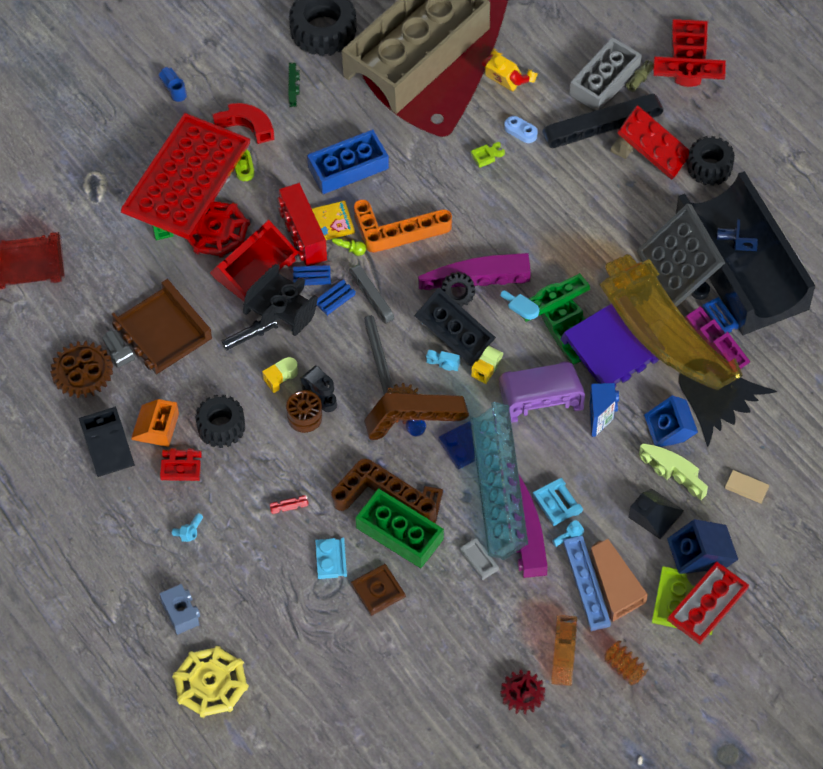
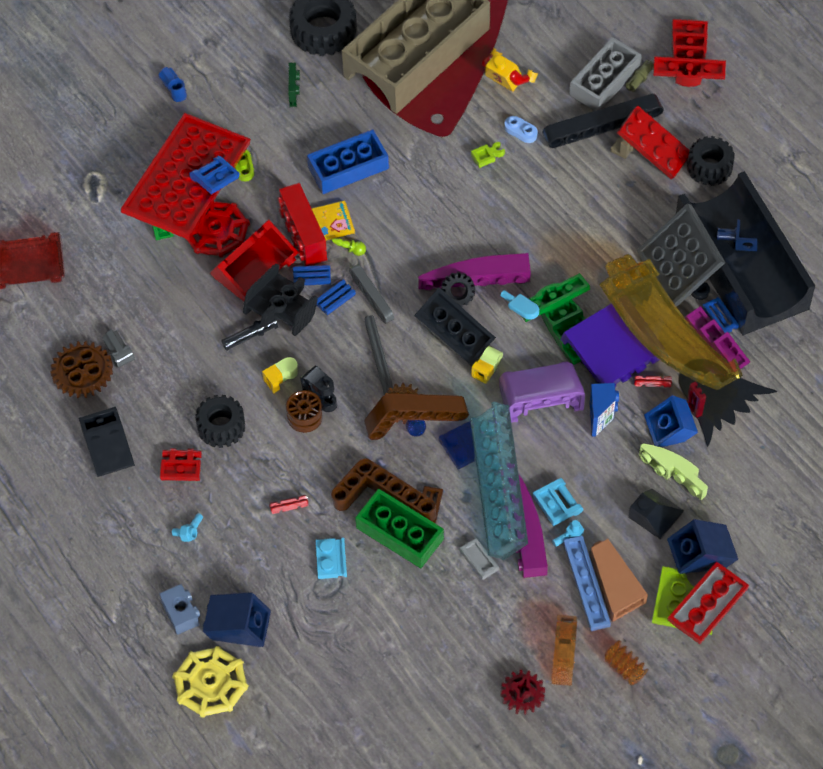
reddish brown panel [112,279,212,375] -> none
orange slope [131,399,179,447] -> none
red arch [212,103,275,144] -> none
reddish brown tile [351,564,406,616] -> none
orange beam [354,199,452,253] -> none
medium azure plate [426,350,460,371] -> none
tan tile [725,470,769,504] -> none
none -> blue plate [189,155,240,194]
none -> dark blue slope [203,592,271,647]
none -> red axle [634,375,672,388]
none -> dark red tile [687,381,706,418]

